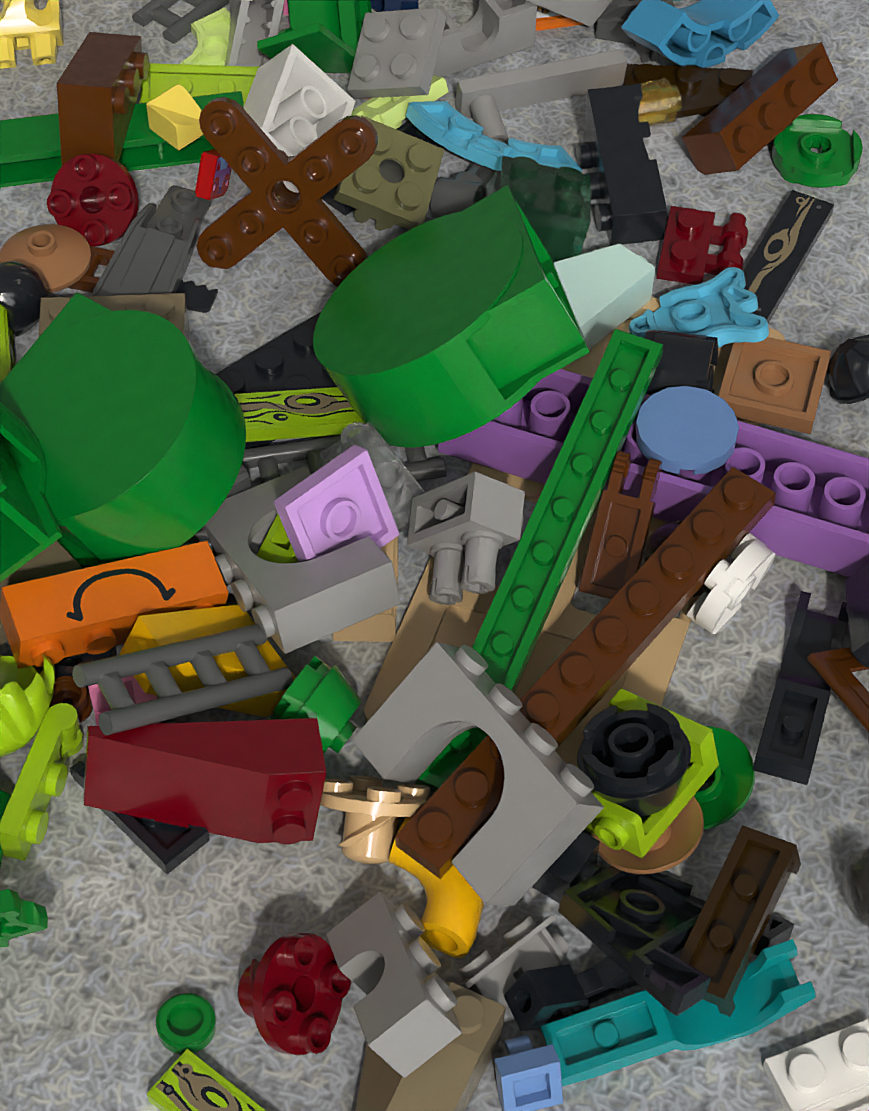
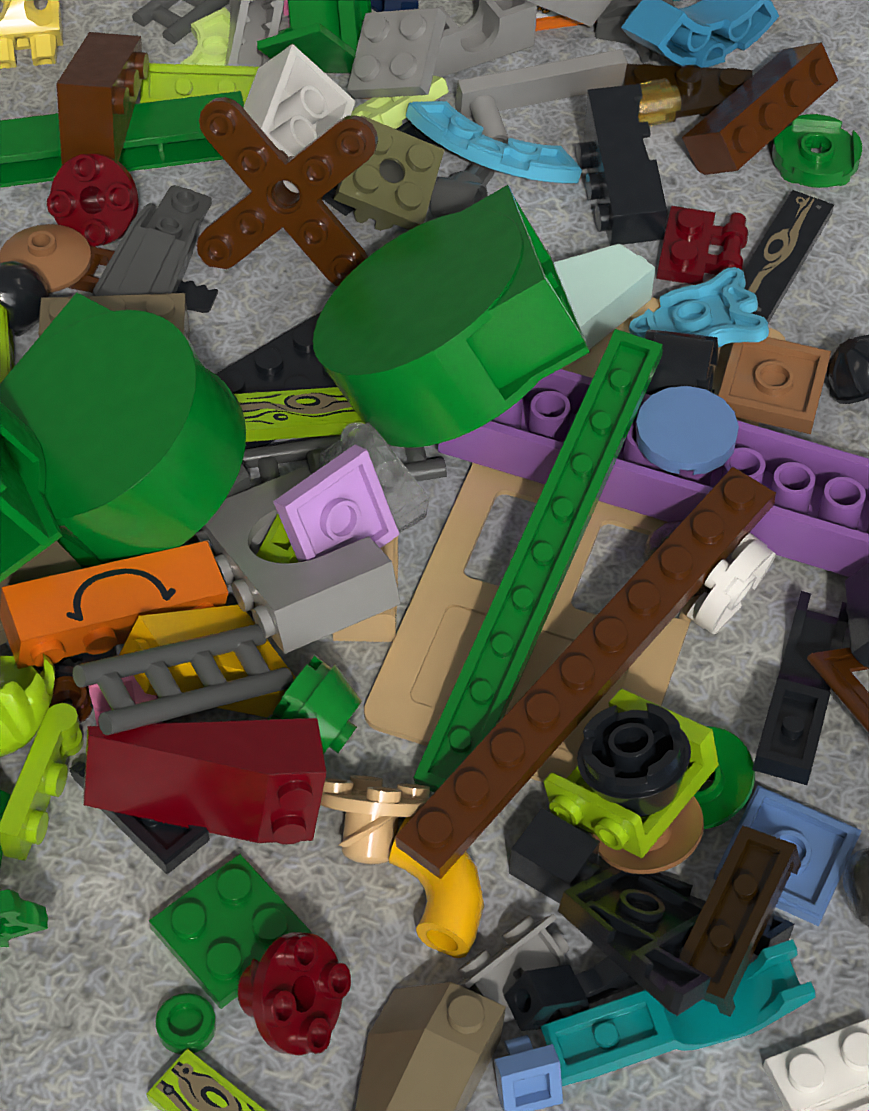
light yellow slope [146,84,204,150] -> none
red tile [195,149,231,200] -> none
light grey arch [326,891,462,1078] -> none
light grey arch [352,642,604,906] -> none
light grey brick [407,471,525,605] -> none
clear green brick [492,155,591,262] -> none
reddish brown hinge [579,451,662,599] -> none
none -> green plate [149,854,312,1009]
none -> medium blue tile [713,785,862,927]

